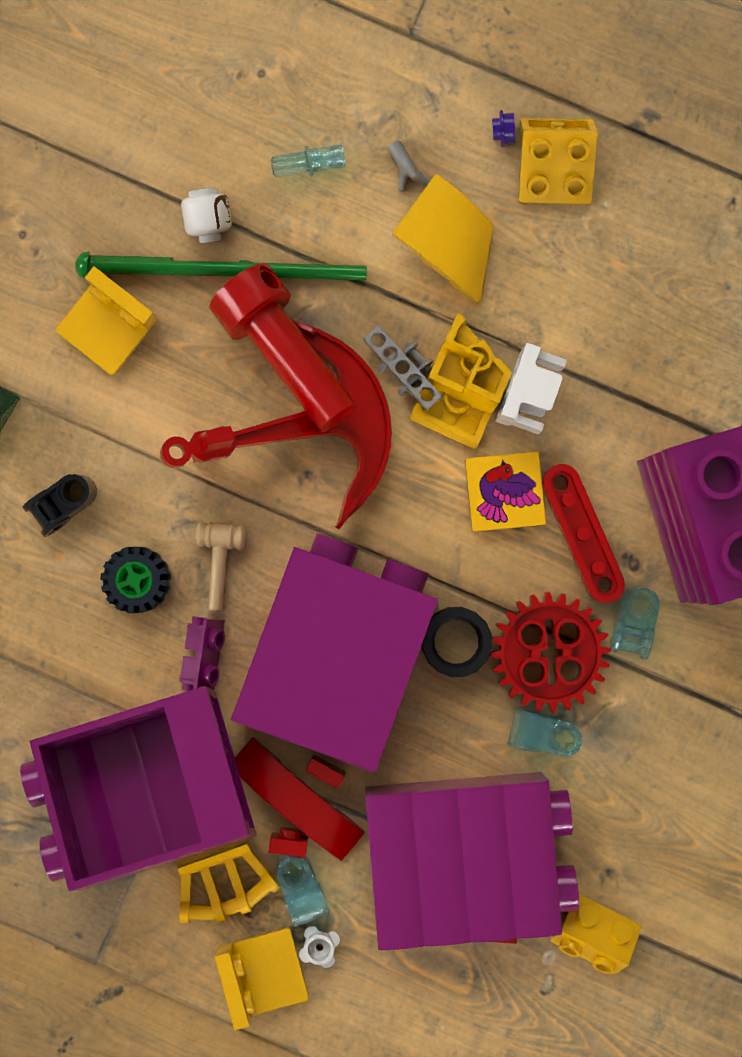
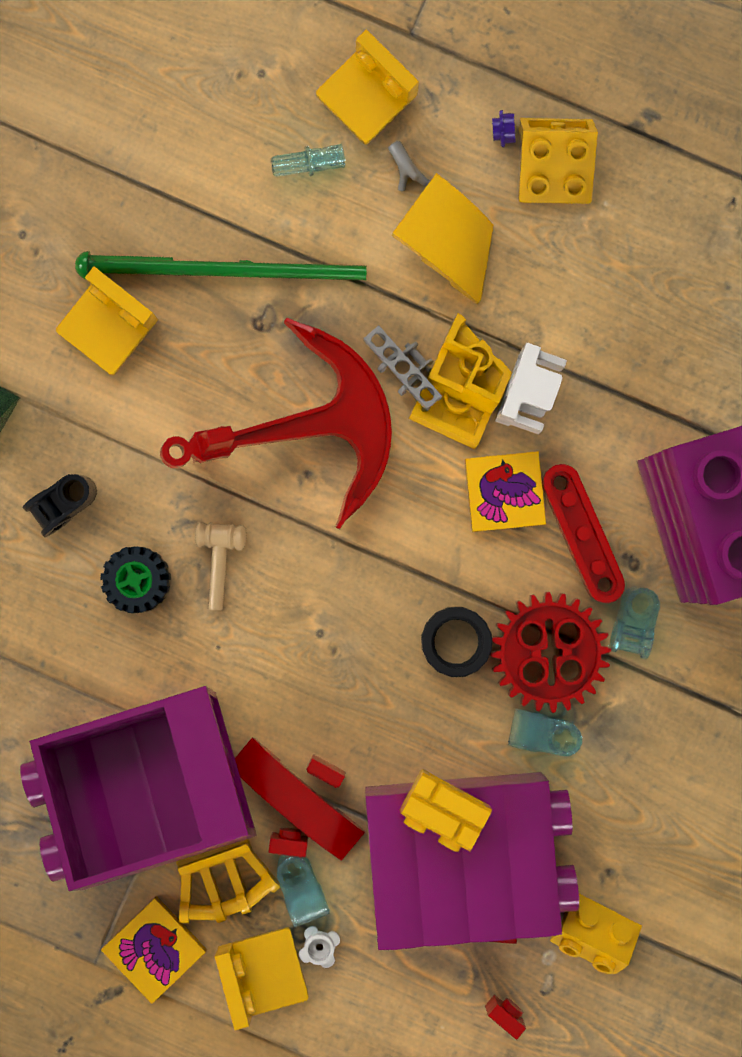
magenta hinge [179,616,225,691] -> none
white head [181,187,232,243] -> none
red piece [209,263,357,432] -> none
magenta brick [231,533,438,773] -> none
none -> tile [101,896,207,1004]
none -> yellow bracket [316,29,419,145]
none -> yellow brick [400,769,492,852]
none -> red plate [485,994,526,1040]

